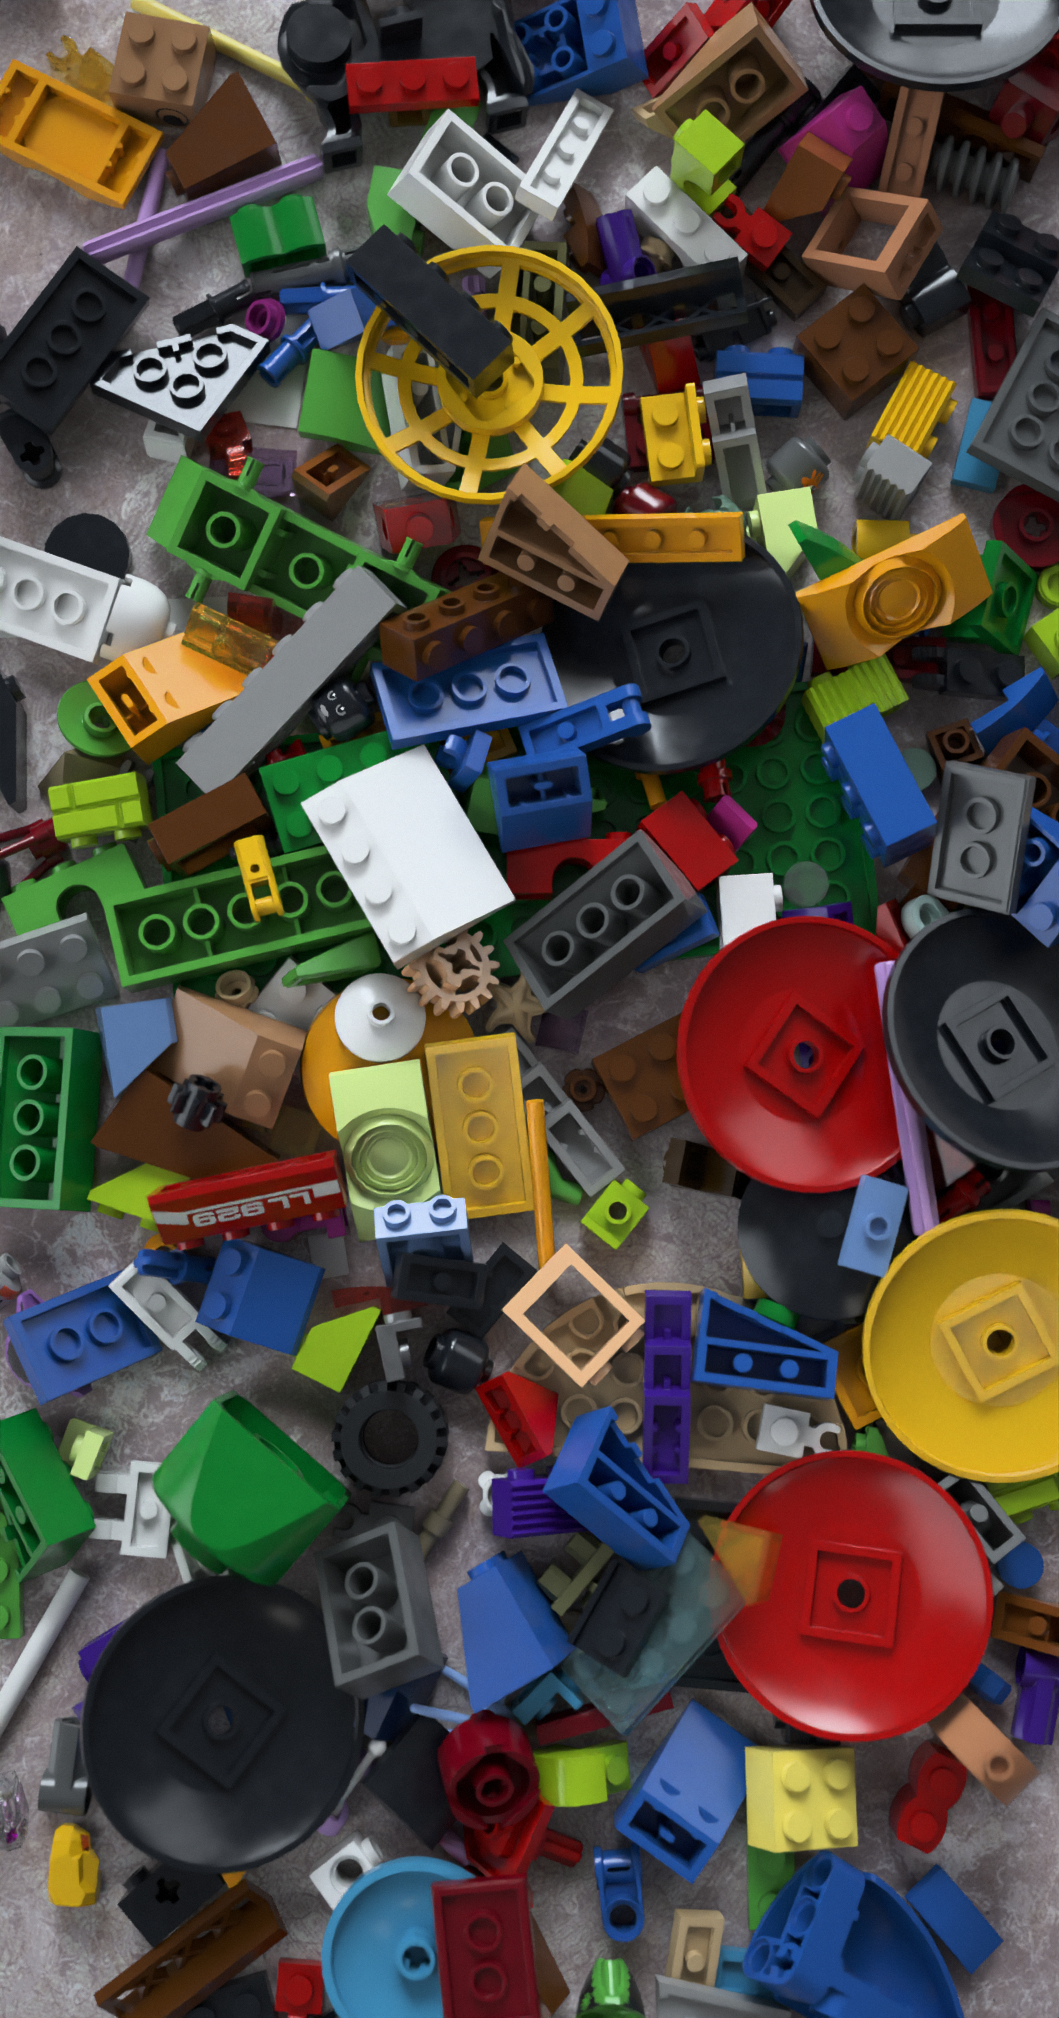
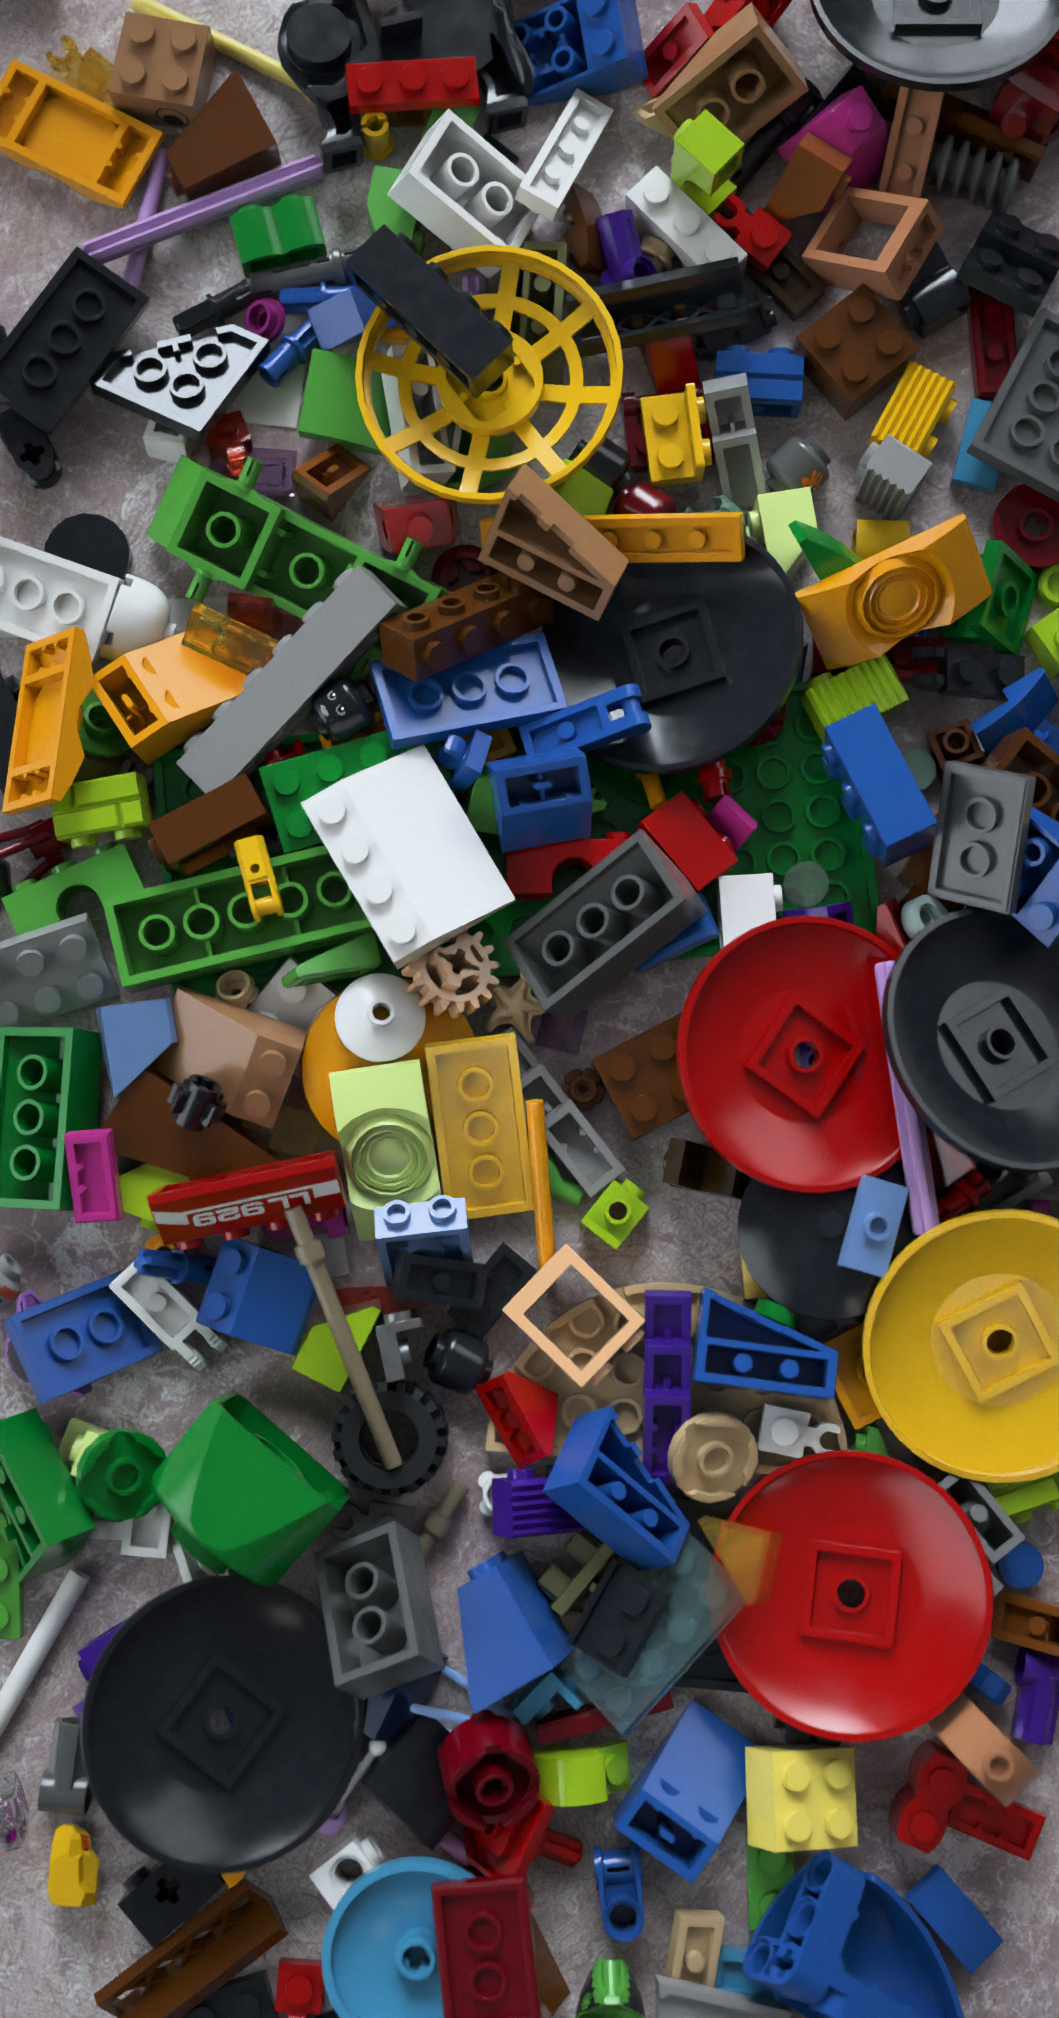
none -> light orange slope [2,626,95,816]
none -> dark pink plate [64,1128,124,1224]
none -> green tile [76,1428,166,1522]
none -> dark tan bar [284,1205,403,1470]
none -> yellow pin [361,112,395,161]
none -> tan tile [667,1410,758,1504]
none -> red plate [947,1781,1046,1861]

